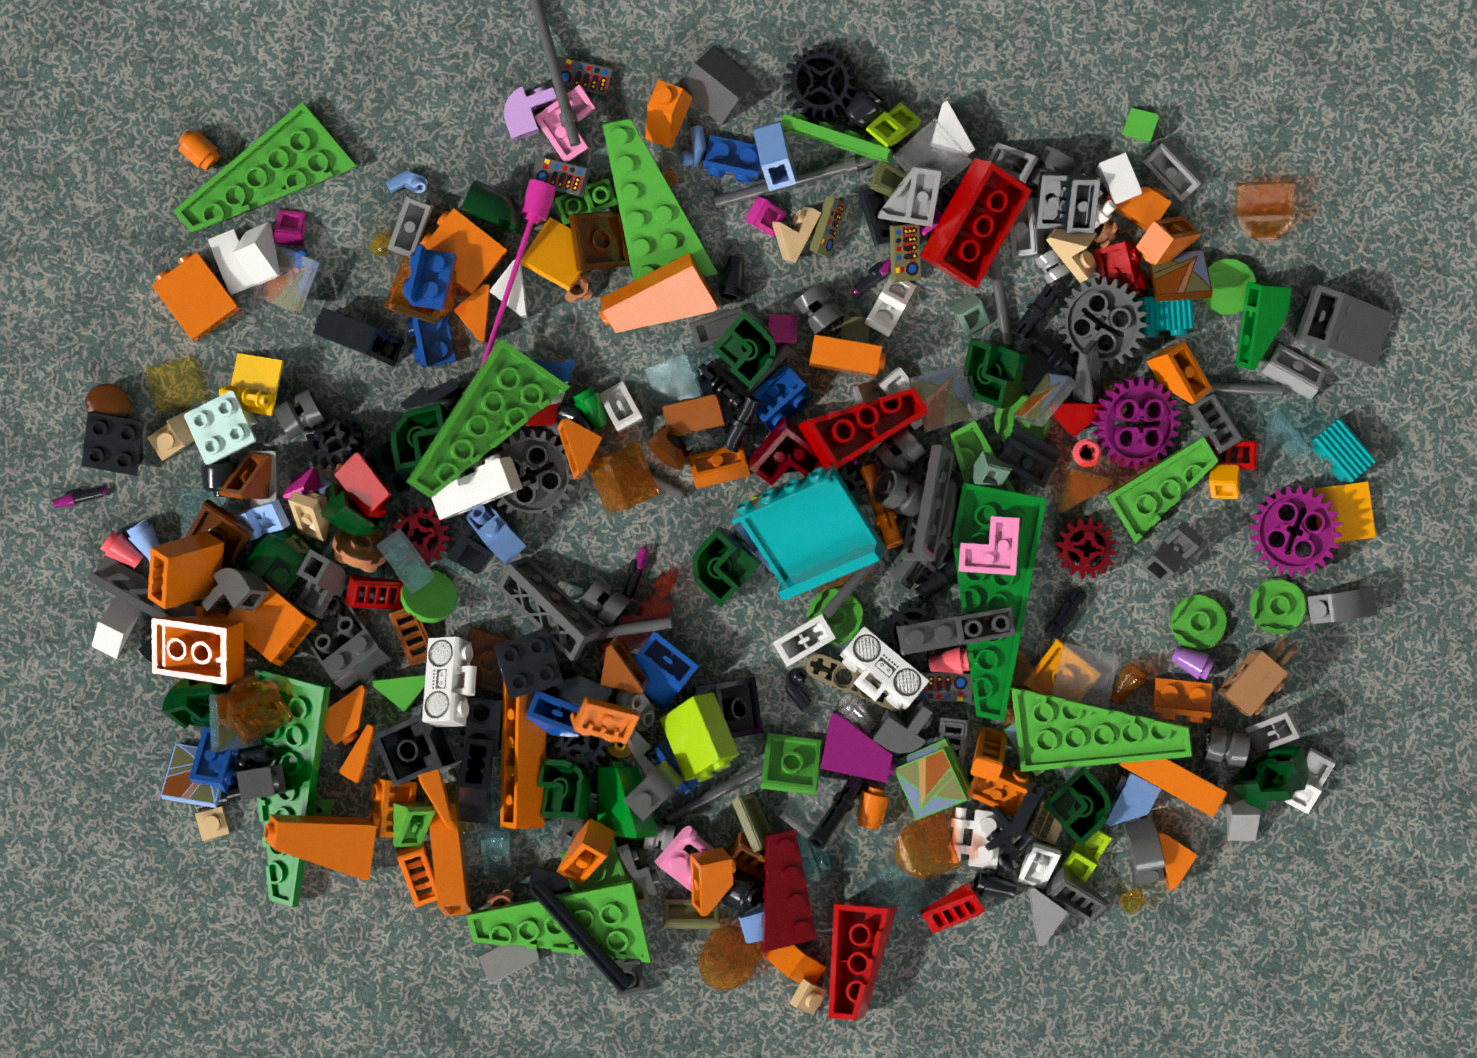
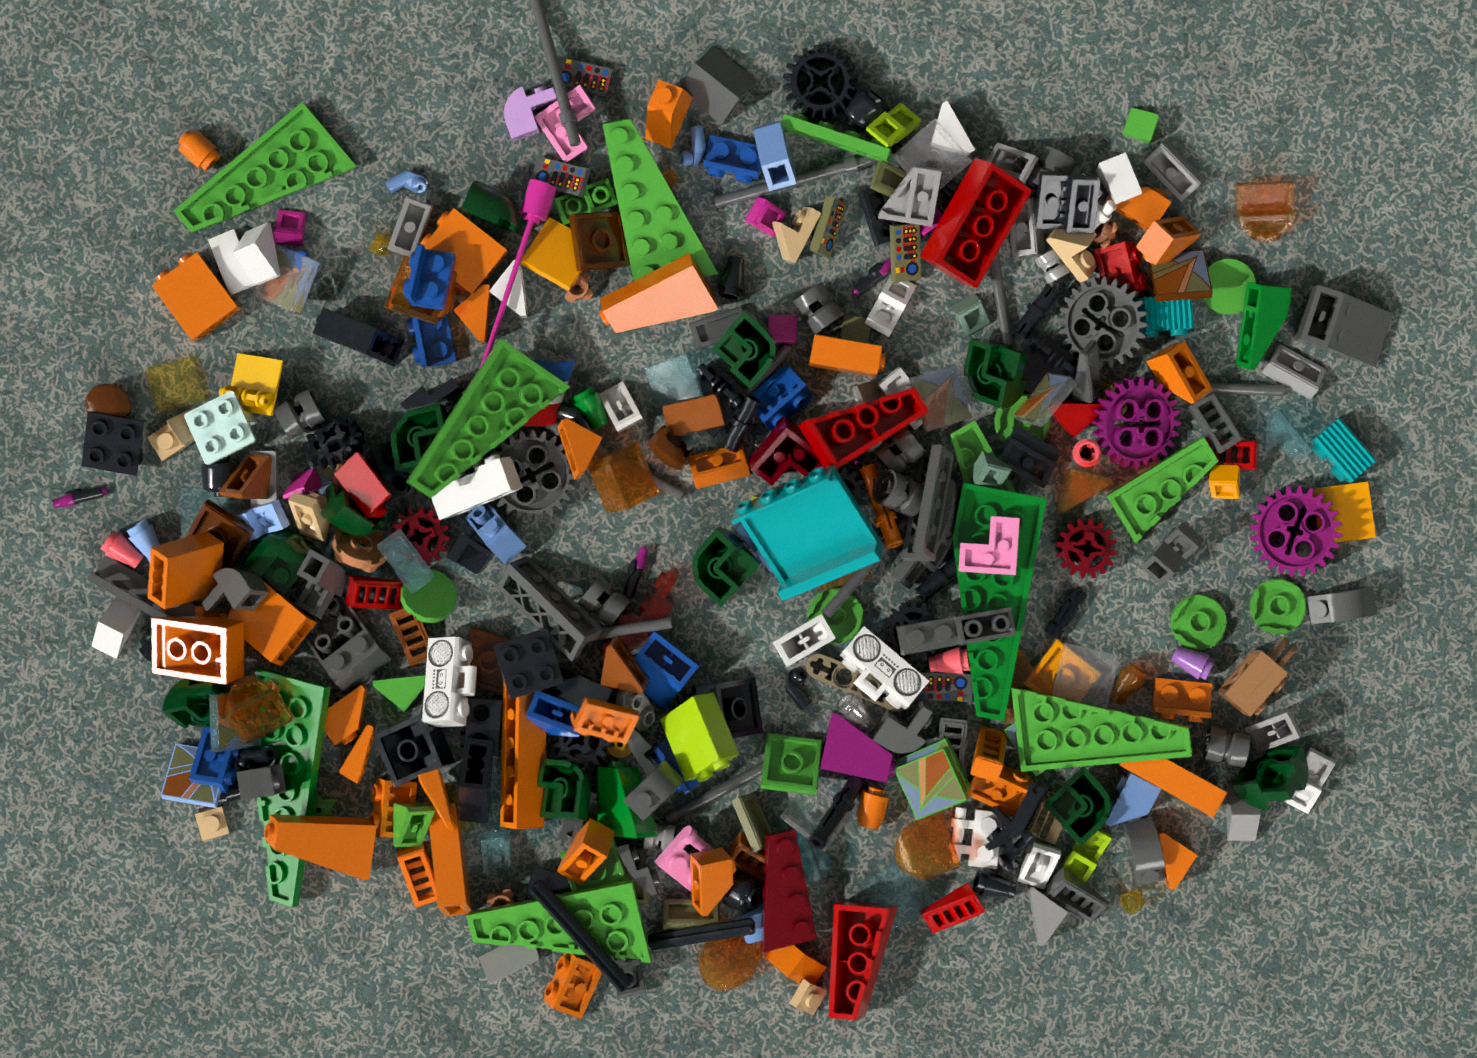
none -> orange bracket [544,953,602,1019]
none -> black axle [648,918,756,950]

